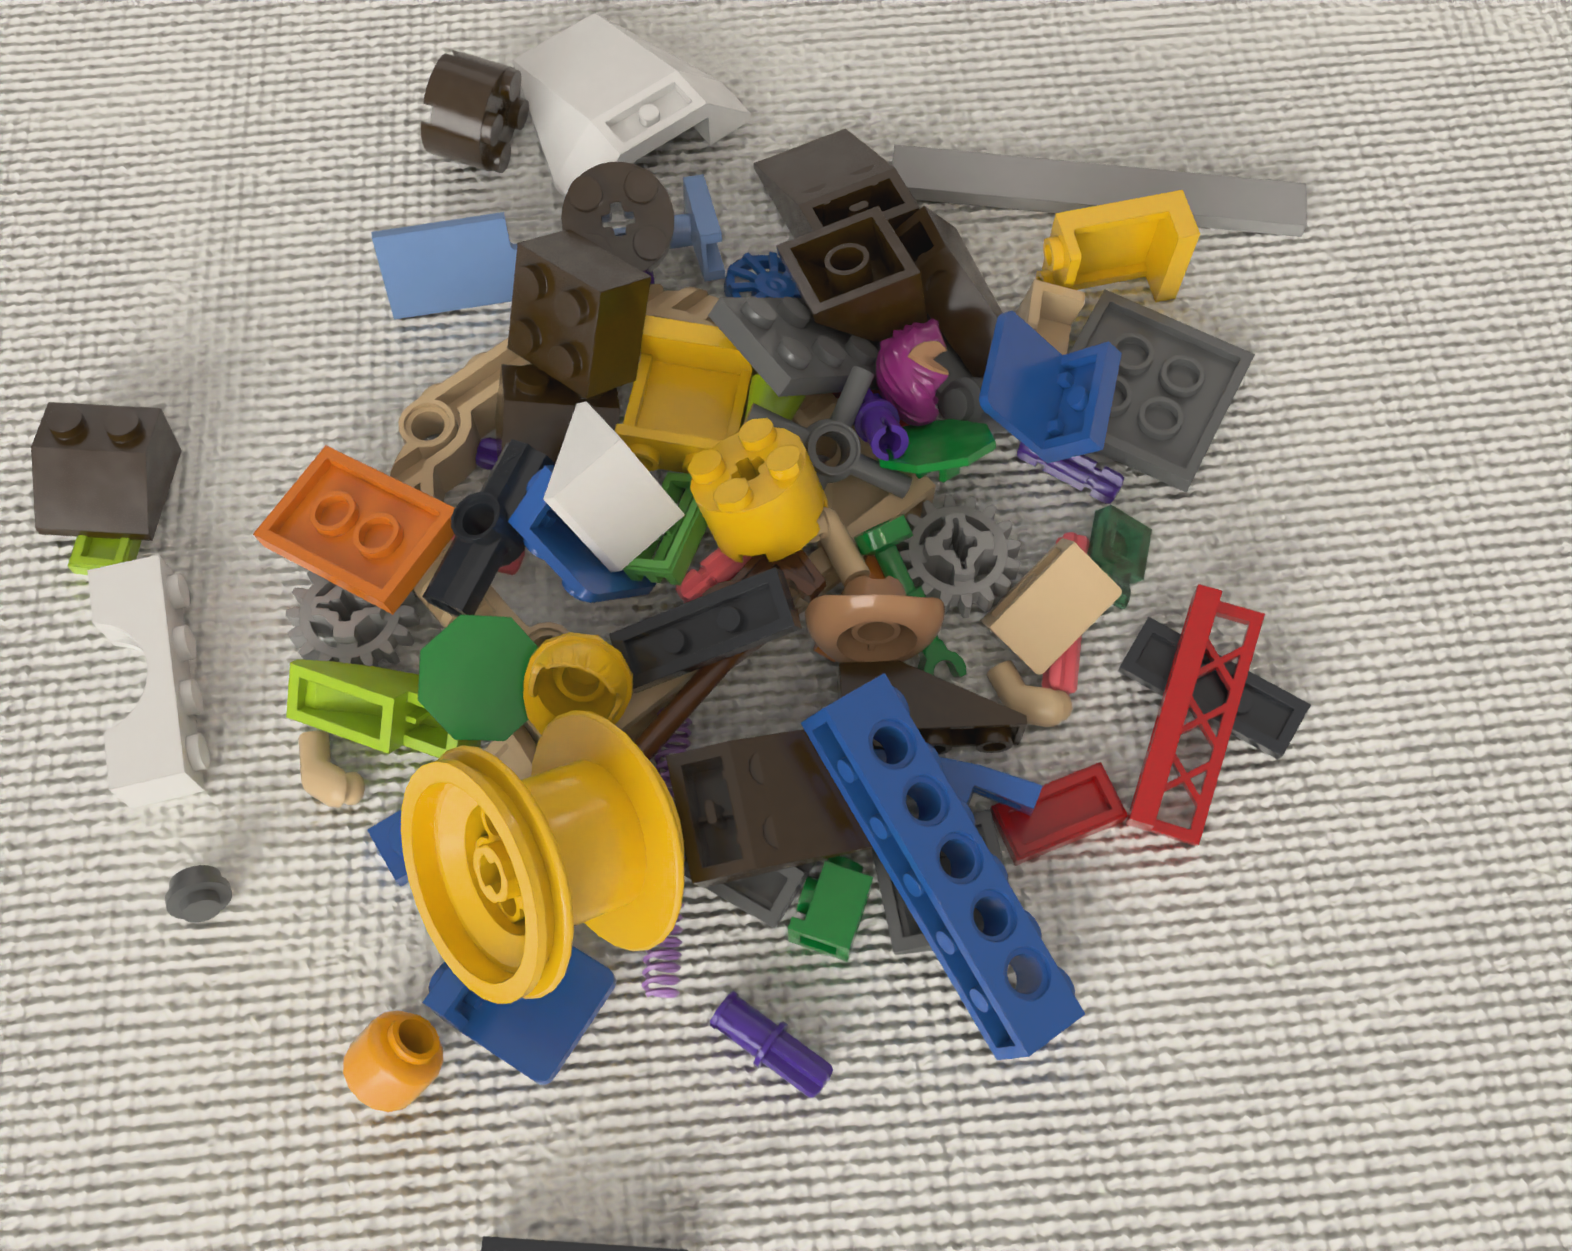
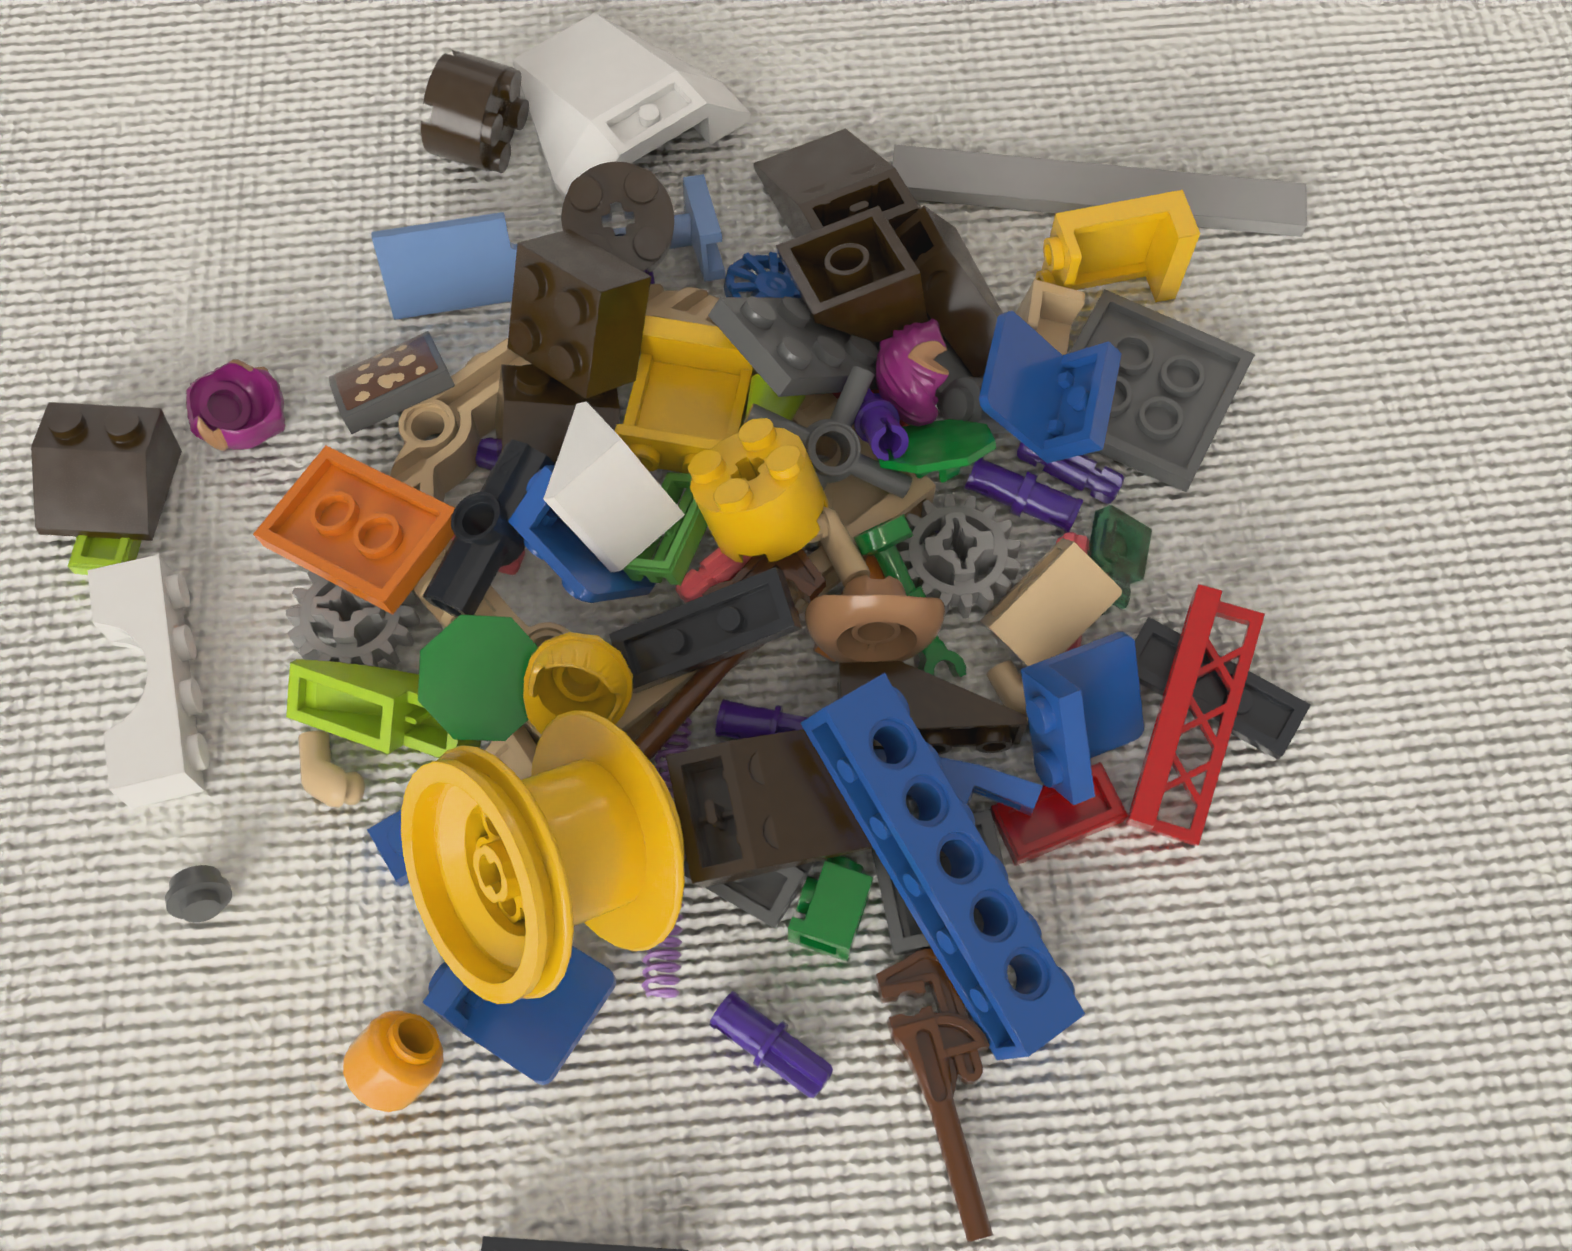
none -> magenta hair [186,359,286,451]
none -> slope [329,331,455,434]
none -> dark purple axle [715,699,808,739]
none -> reddish brown piece [875,949,993,1242]
none -> dark purple pin [964,457,1083,533]
none -> blue bracket [1021,631,1144,805]

